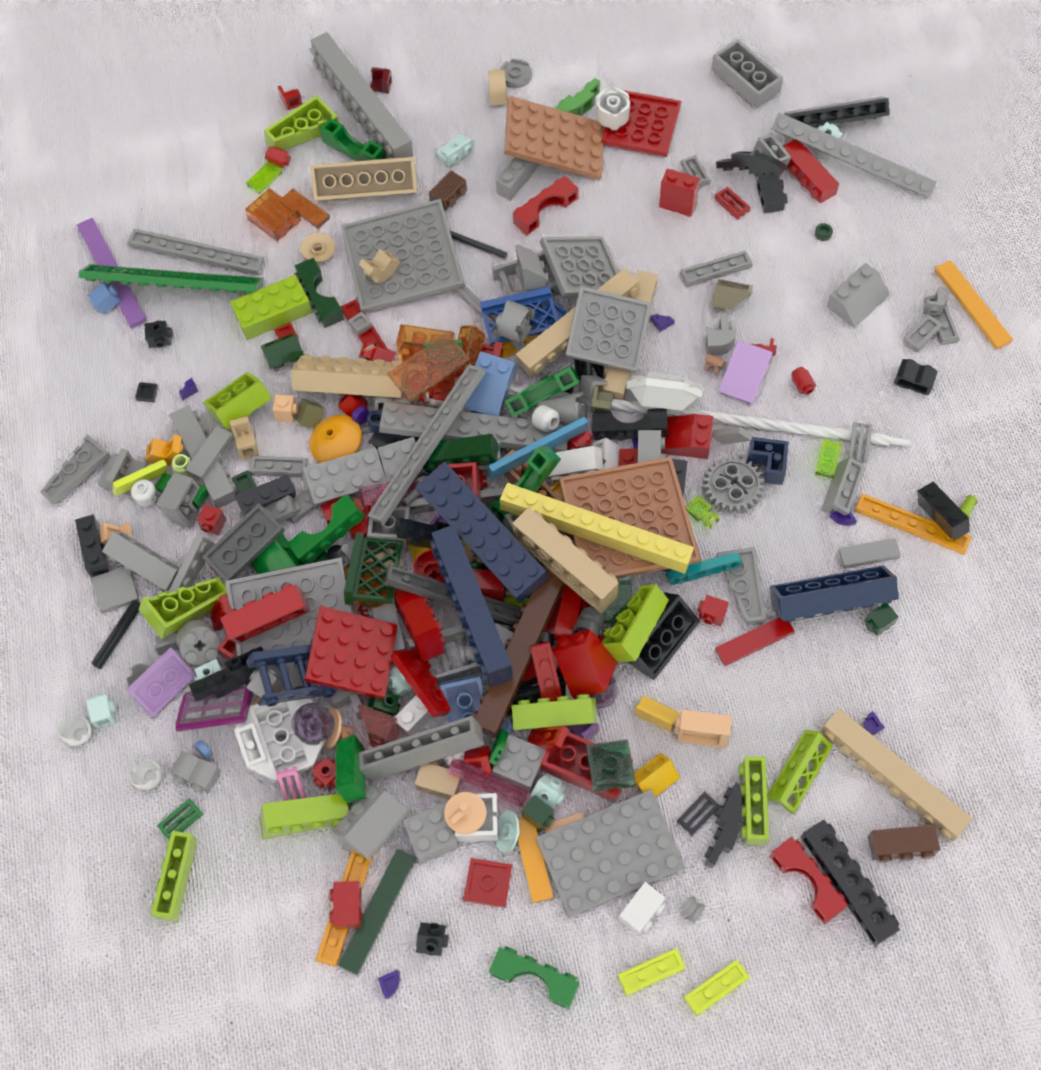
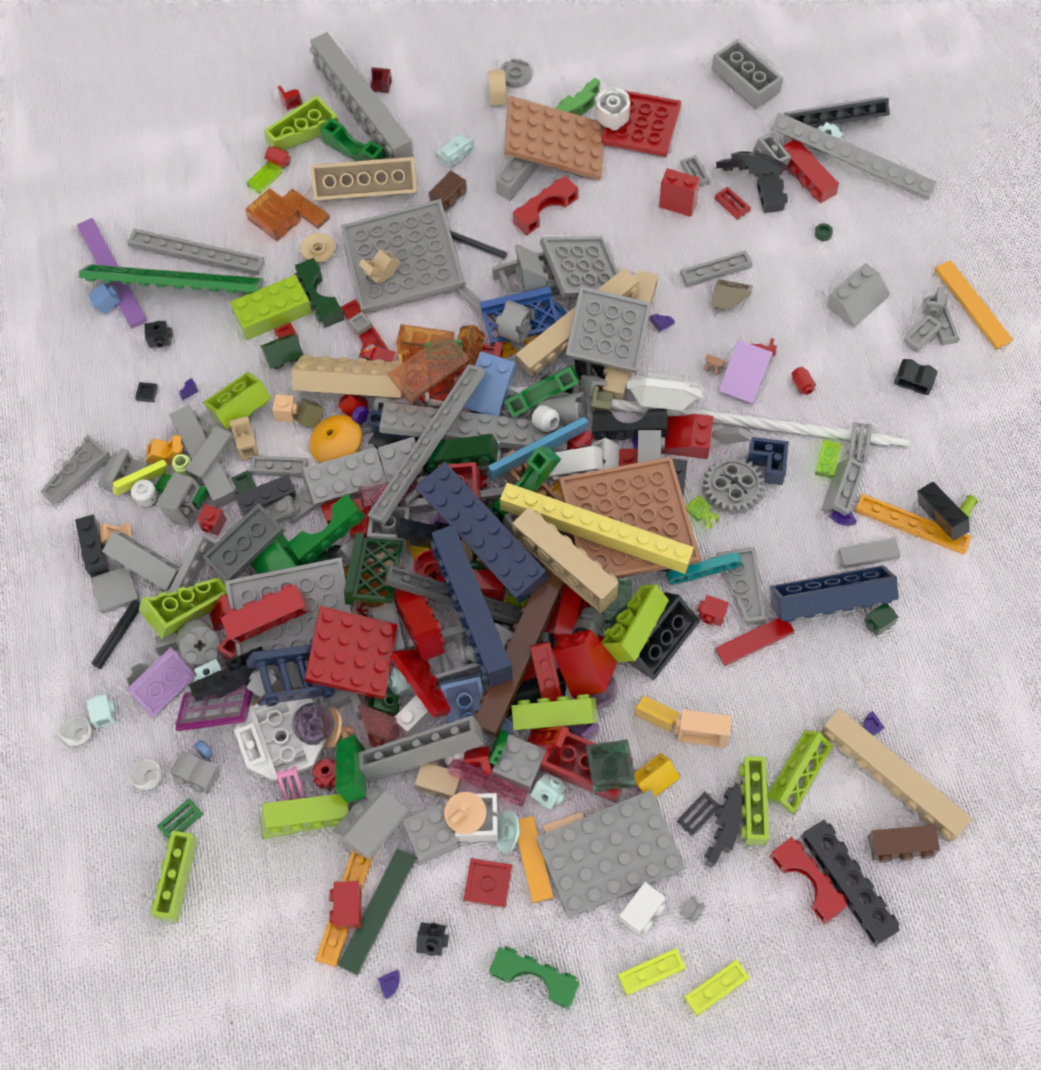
dark green brick [522,795,555,832] -> none
light grey brick [706,315,736,355] -> none

